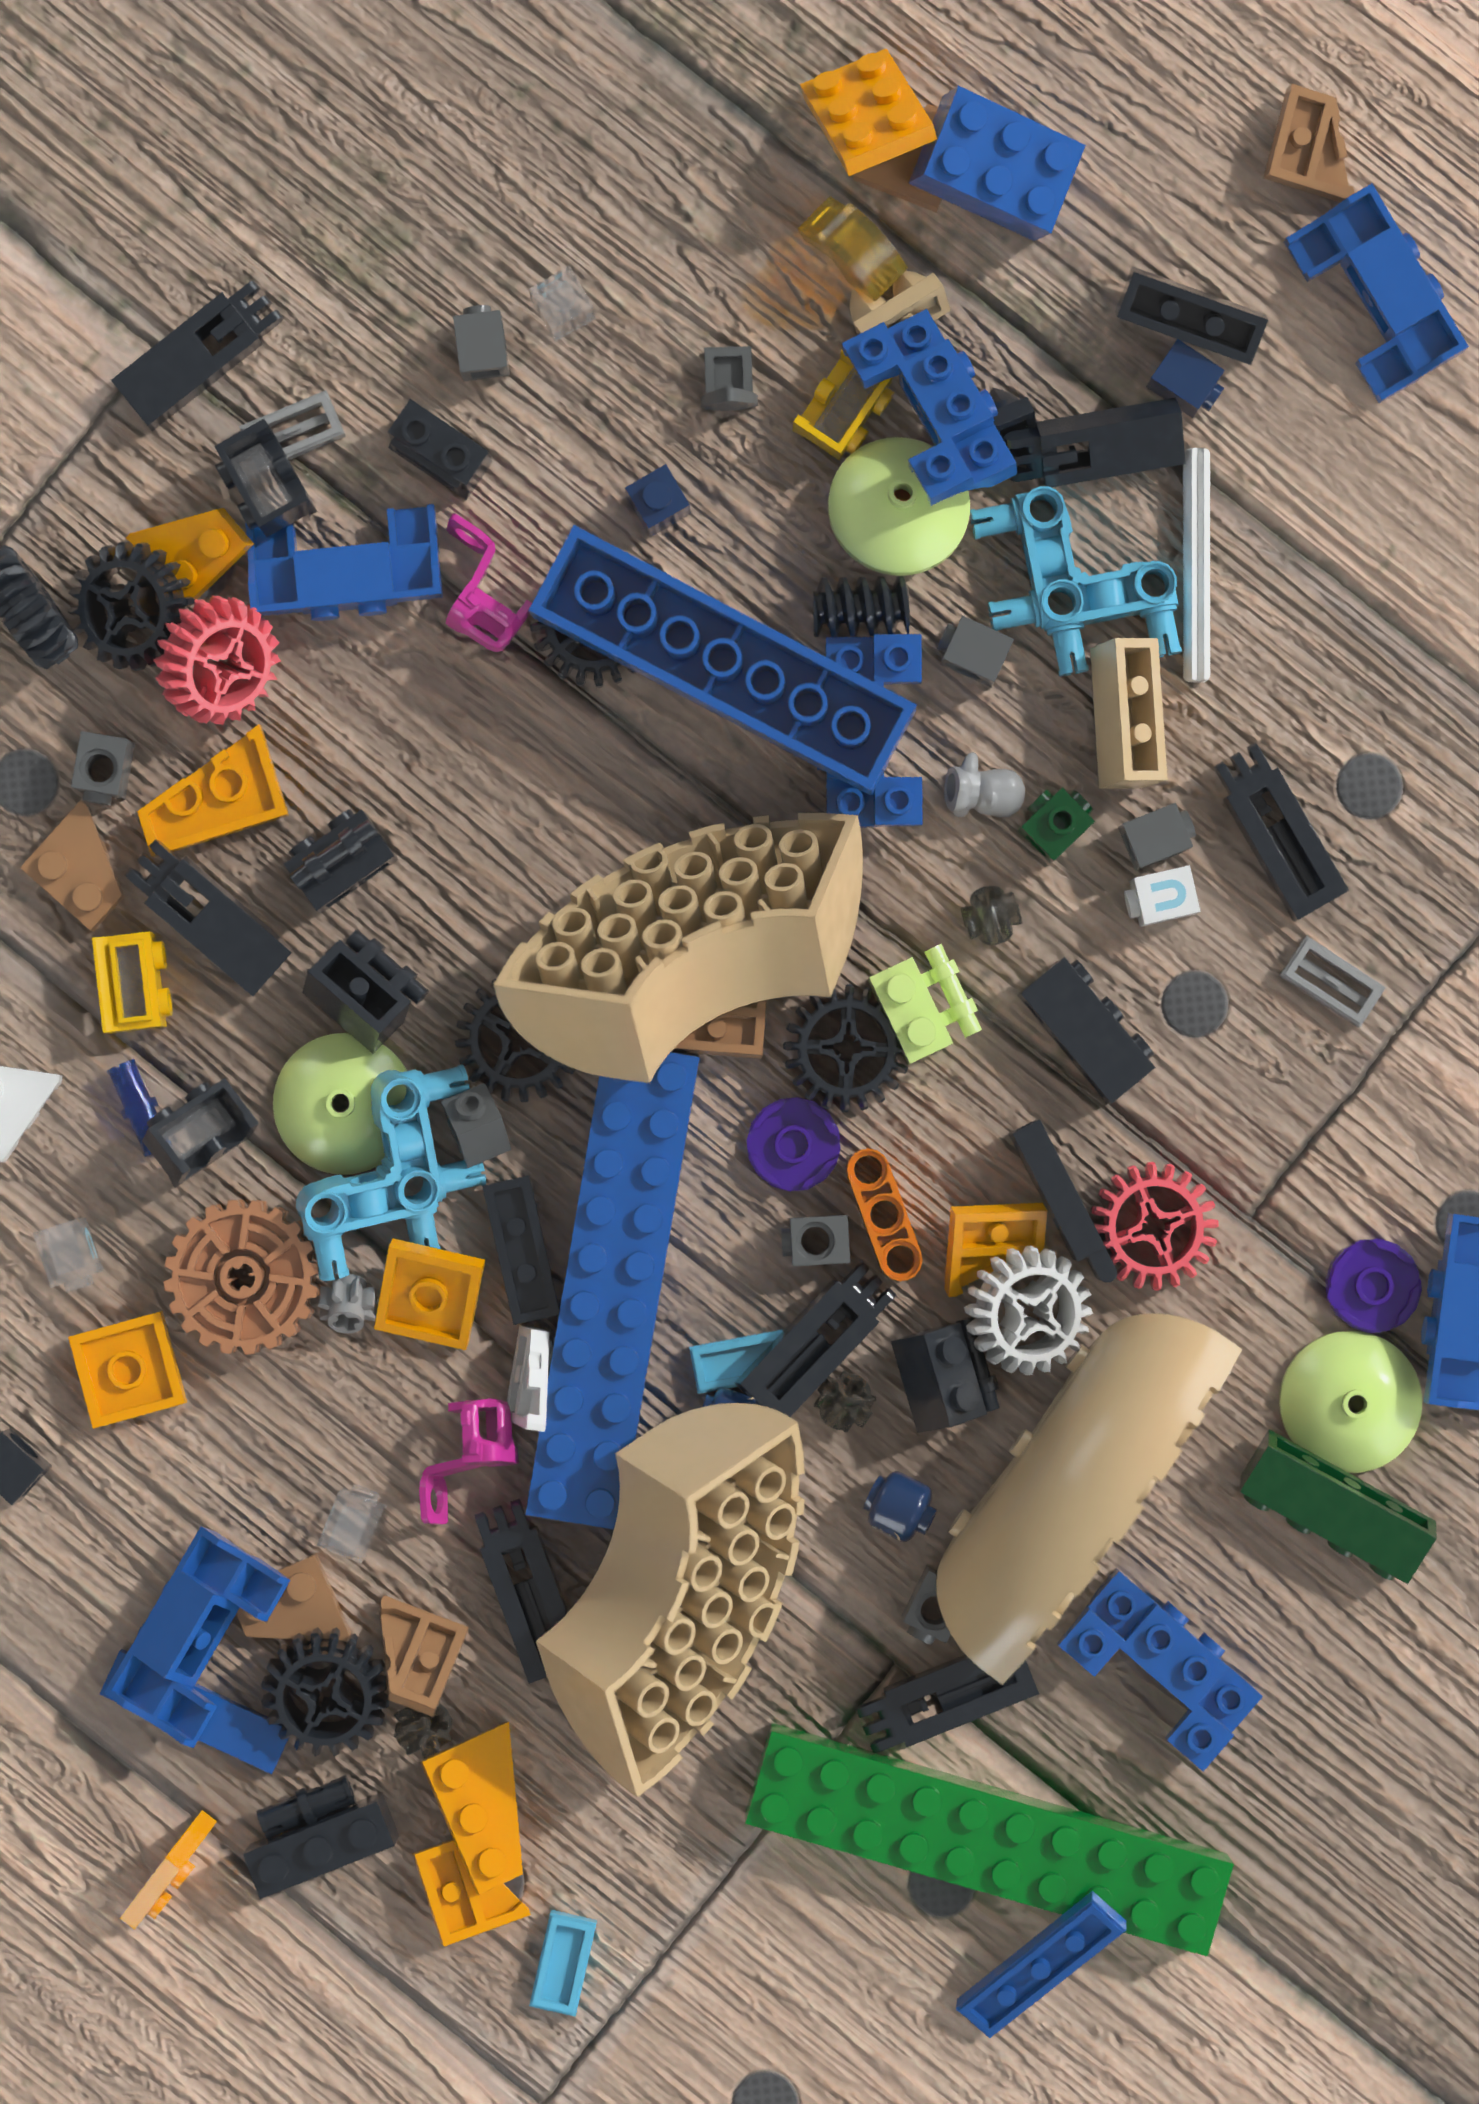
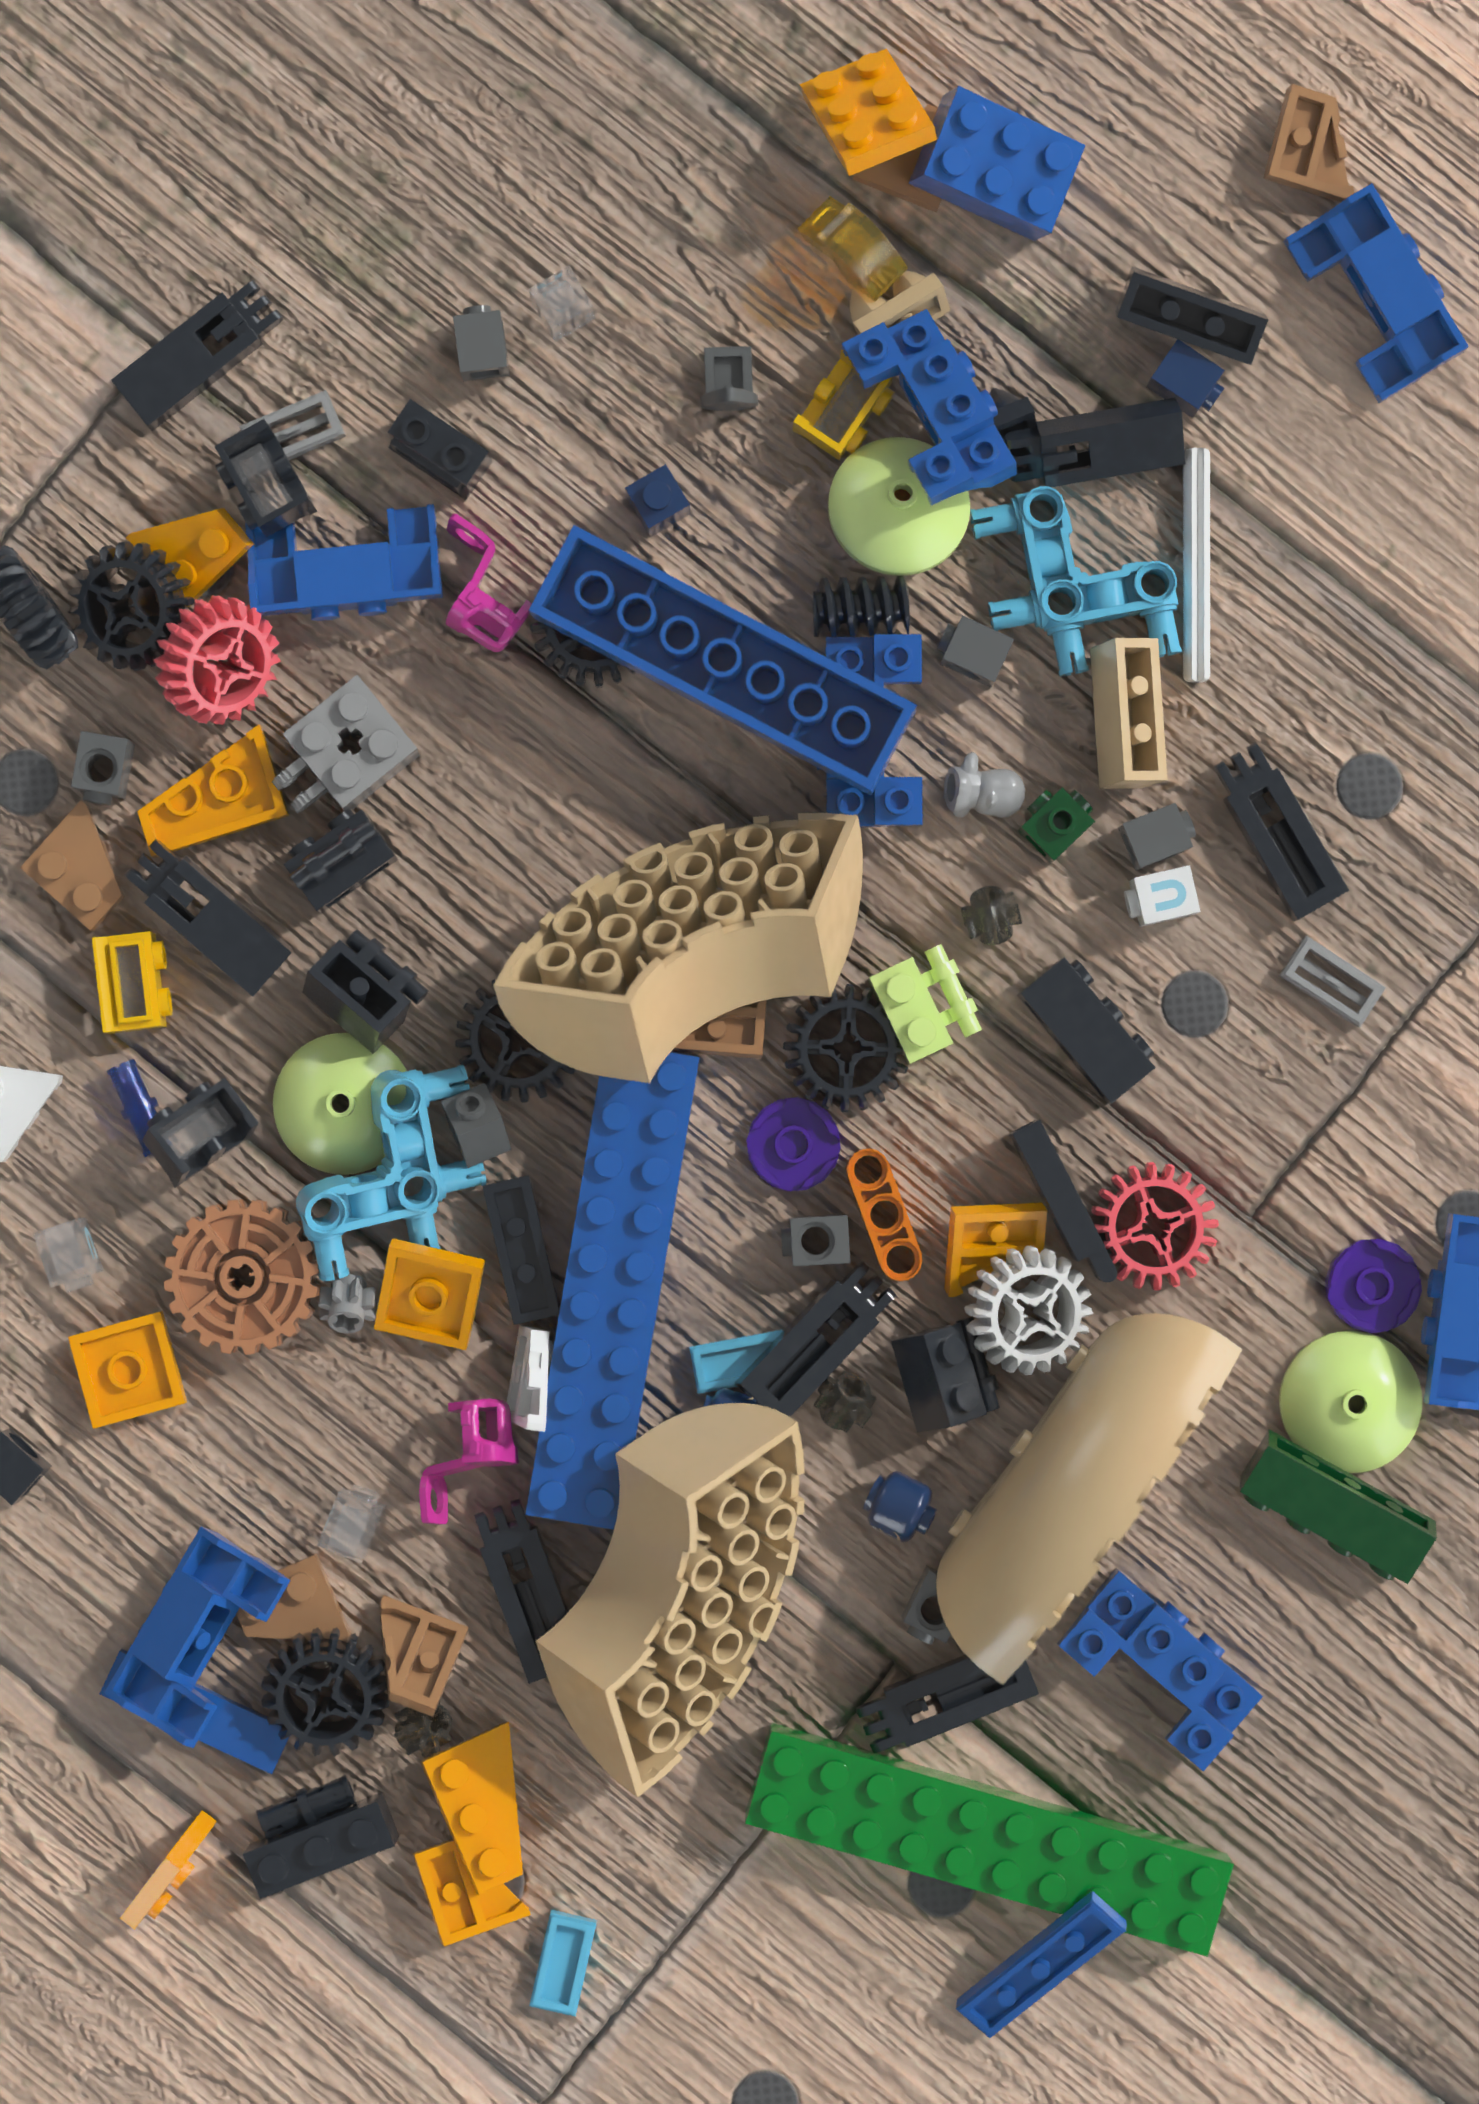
none -> light grey hinge [272,675,420,813]

